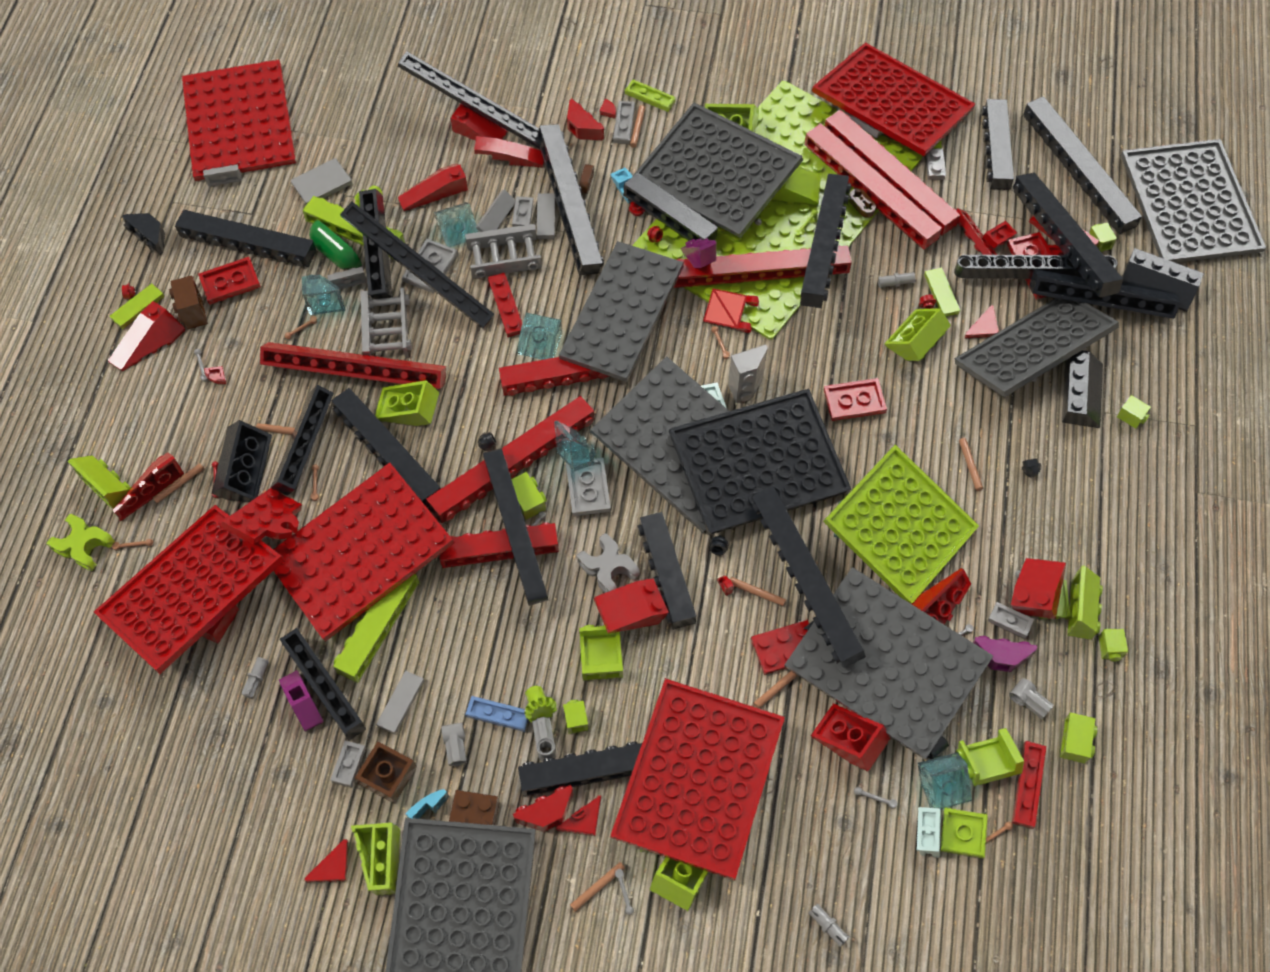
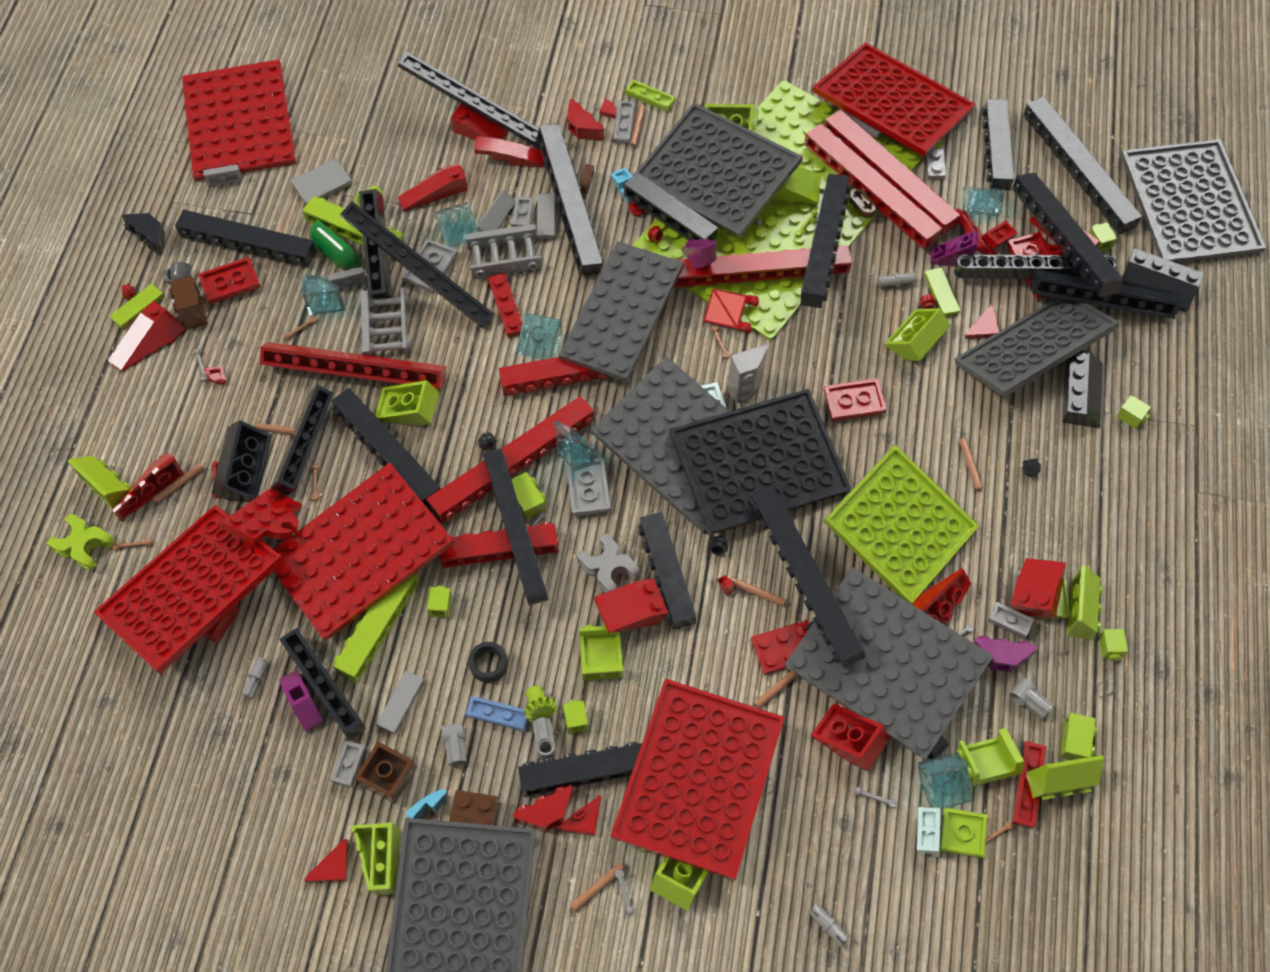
none -> dark grey piece [163,262,191,283]
none -> lime brick [427,586,452,618]
none -> black tyre [468,642,508,683]
none -> magenta slope [930,230,978,267]
none -> clear light blue slope [963,187,1004,216]
none -> lime slope [1026,755,1104,801]

